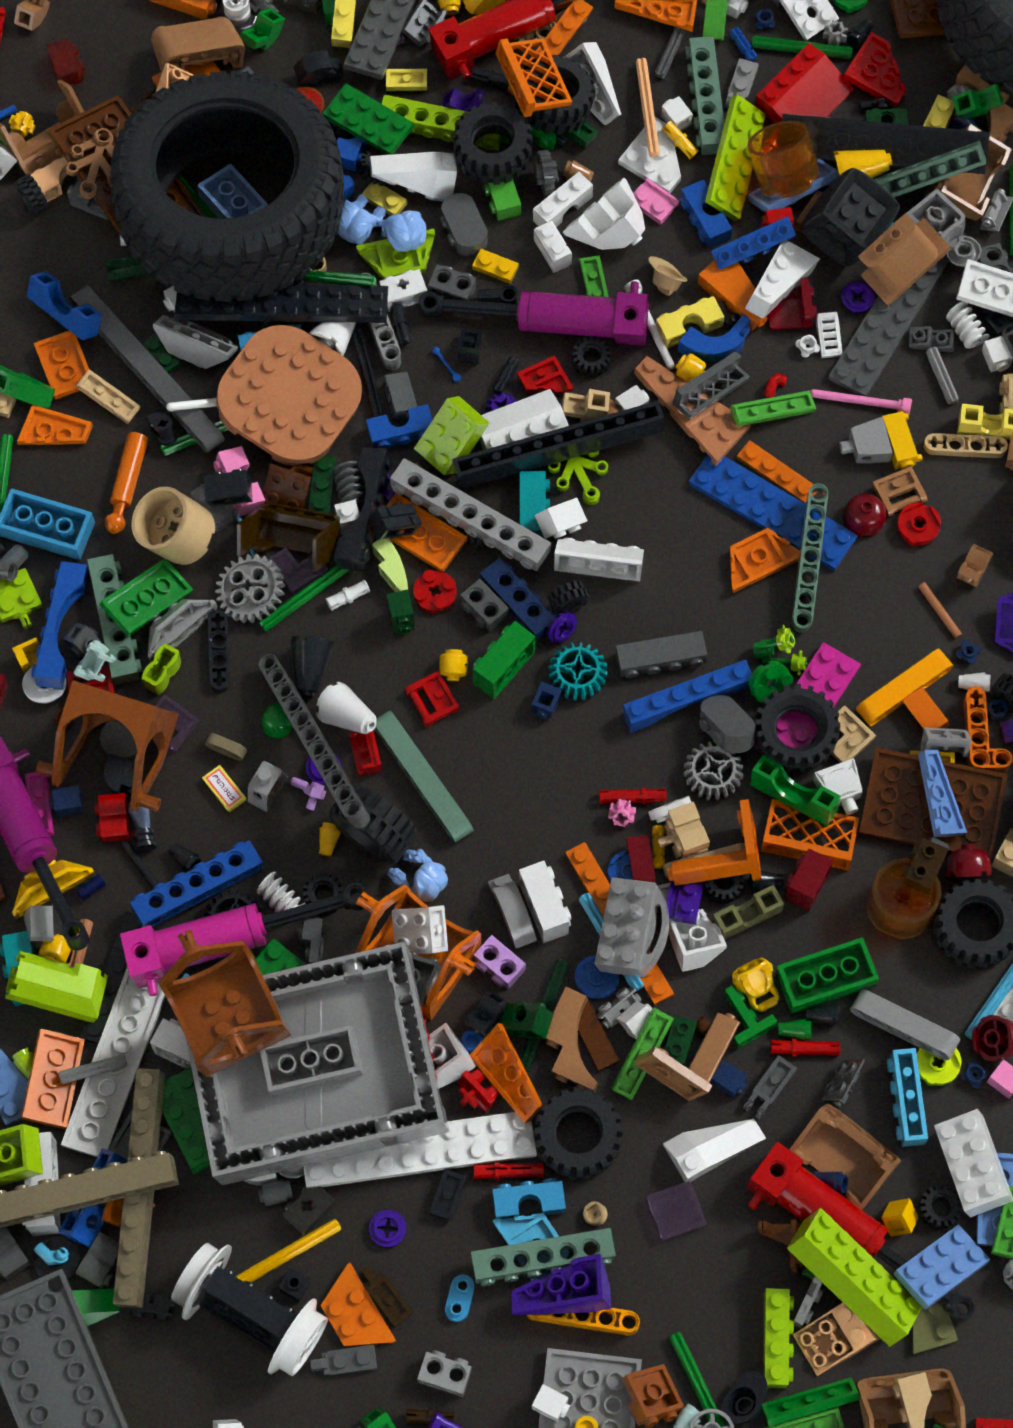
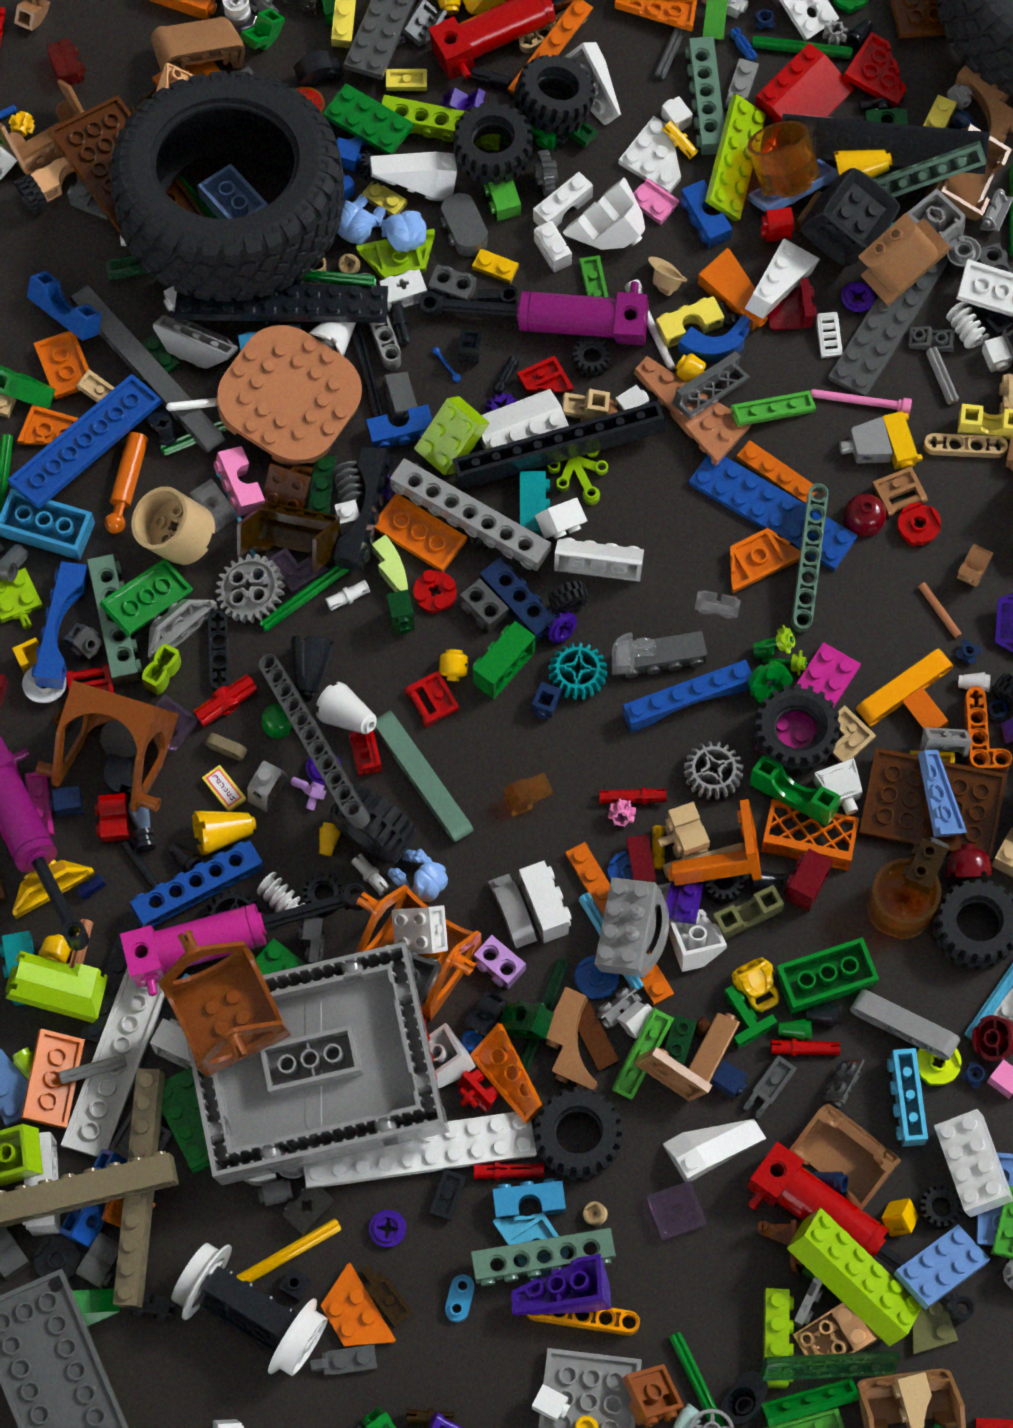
light grey slope [23,906,54,941] -> none
medium azure arm [34,1242,69,1265] -> none
medium nougat plant [66,128,114,199] -> none
light aqua piece [74,640,116,682] -> none
black brick [204,469,253,507] -> none
black brick [368,502,422,540] -> none
light grey brick [417,1350,472,1397] -> none
orange fence [496,38,572,117] -> none
medium nougat cone [562,160,594,182] -> none
light nougat axle [636,58,660,158] -> none
white plate [648,796,691,823] -> none
dark grey brick [699,695,755,753] -> none
blue bracket [711,217,796,270] -> none
red arm [763,373,787,398] -> none
white plate [795,335,820,358] -> none
green brick [952,84,1004,118] -> none
none -> blue plate [8,374,162,509]
none -> yellow cone [192,811,256,856]
none -> red piece [193,674,258,727]
none -> tan tile [338,254,360,274]
none -> white pin [351,854,391,896]
none -> clear orange brick [503,773,553,817]
none -> clear brick [611,633,656,674]
none -> clear hinge [694,590,741,619]
none -> clear green plate [760,1351,901,1381]

